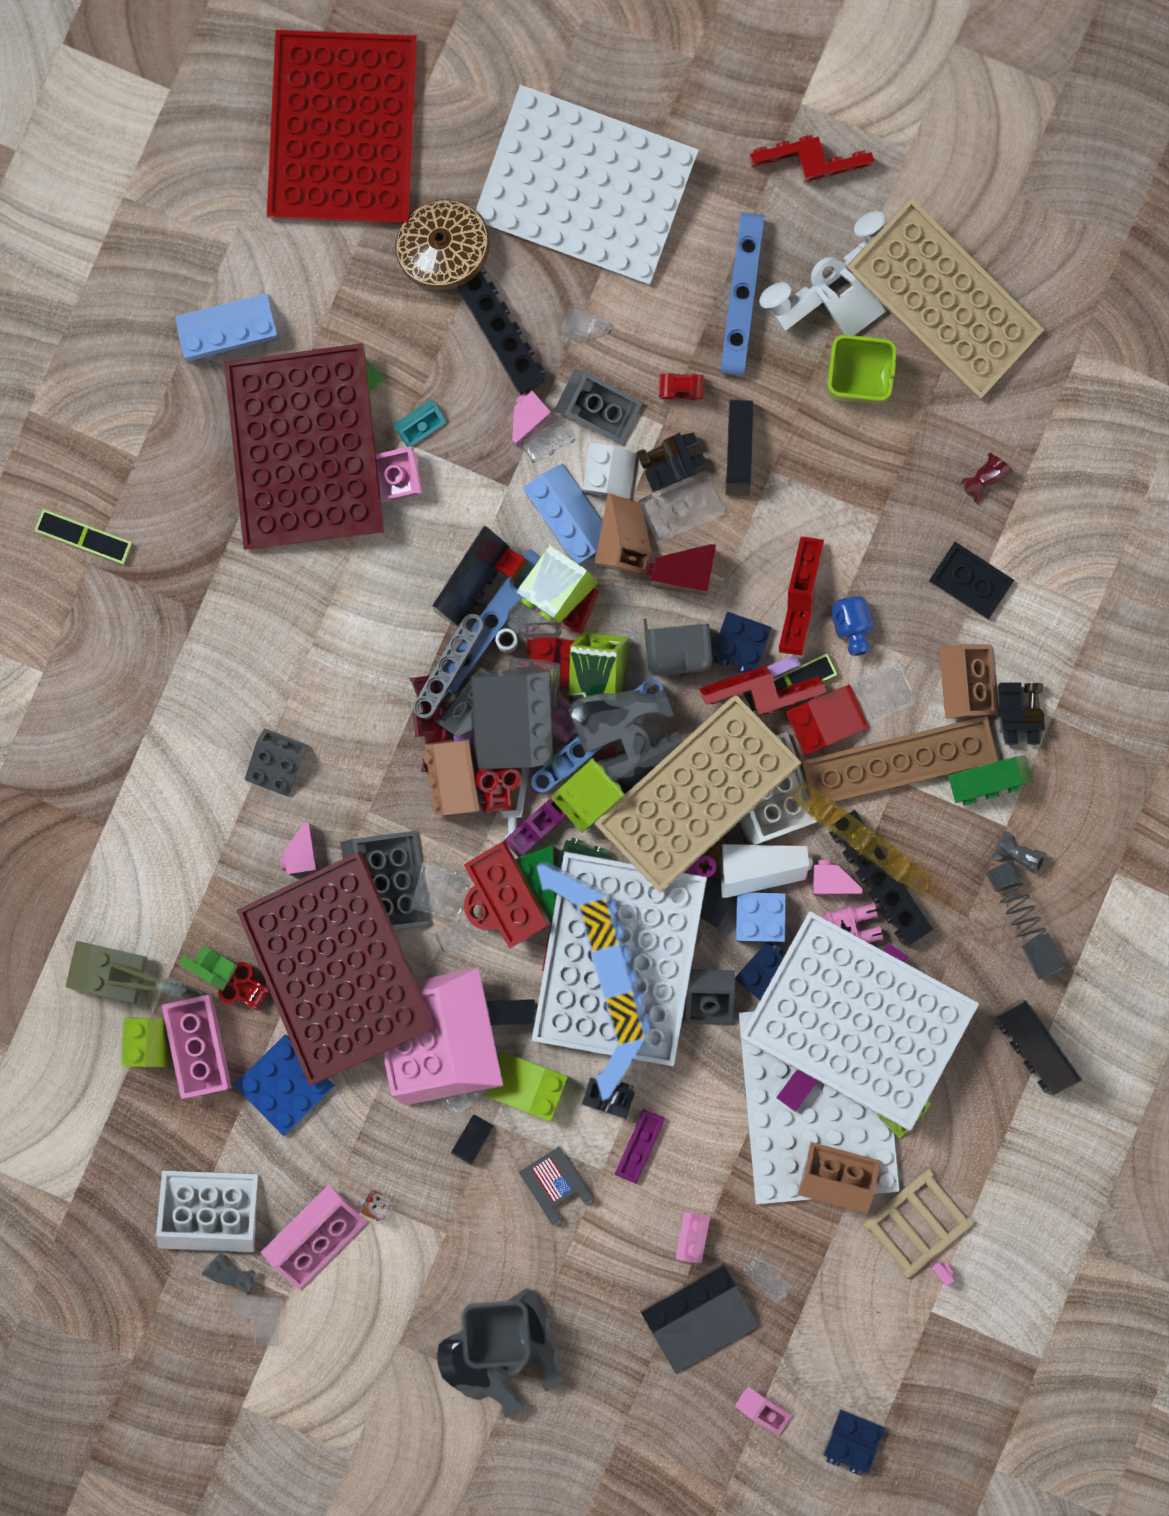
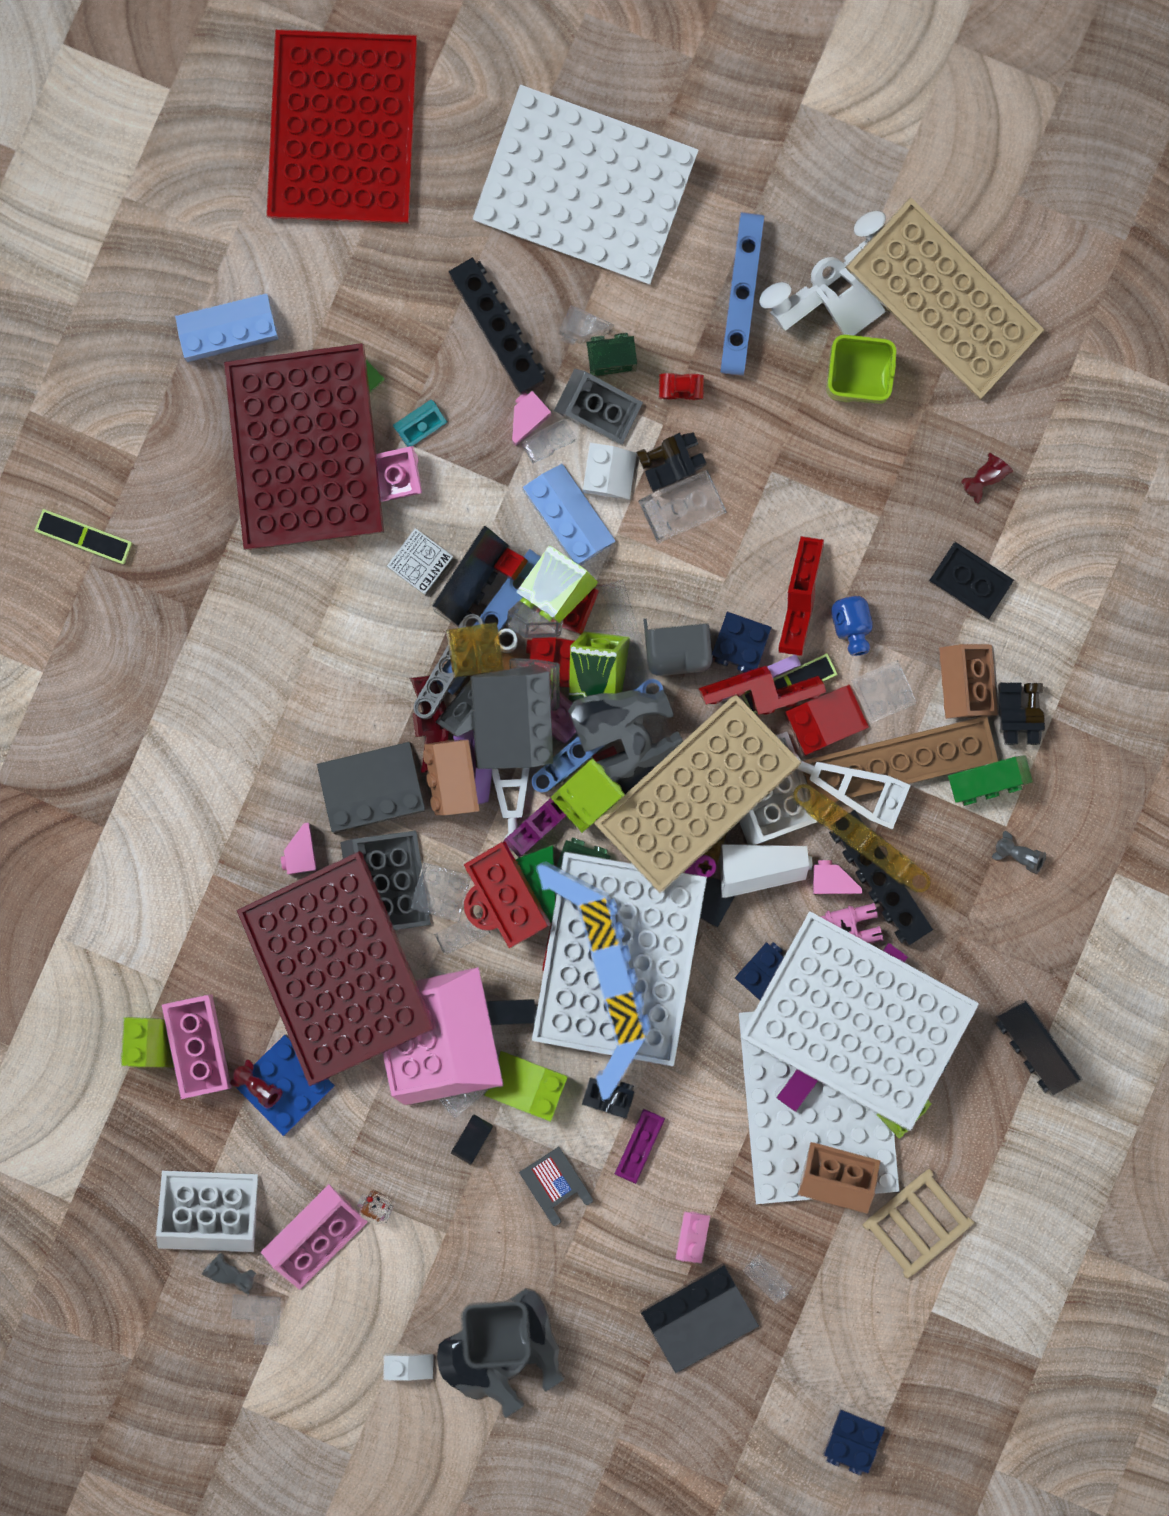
olive slope [65,941,204,1003] -> none
bright green panel [178,945,237,990] -> none
red piece [218,962,270,1011] -> none
dark grey bracket [245,728,308,796] -> none
reddish brown dish [395,200,490,290] -> none
red piece [473,768,521,814] -> none
nougat slope [595,494,651,575] -> none
dark red slope [647,544,716,596] -> none
dark grey slope [685,969,735,1024] -> none
black beam [725,399,753,496] -> none
bright pink slope [735,1386,792,1435] -> none
light blue brick [736,893,785,942] -> none
red bracket [749,135,874,183] -> none
bright pink plate [930,1261,954,1287] -> none
dark grey piece [986,860,1065,980] -> none
none -> dark red animal [230,1059,283,1108]
none -> dark grey slope [317,742,426,833]
none -> white slope [384,1353,433,1380]
none -> white tile [387,528,453,595]
none -> clear yellow slope [446,622,504,678]
none -> clear green slope [586,333,637,376]
none -> white plate [792,752,911,829]

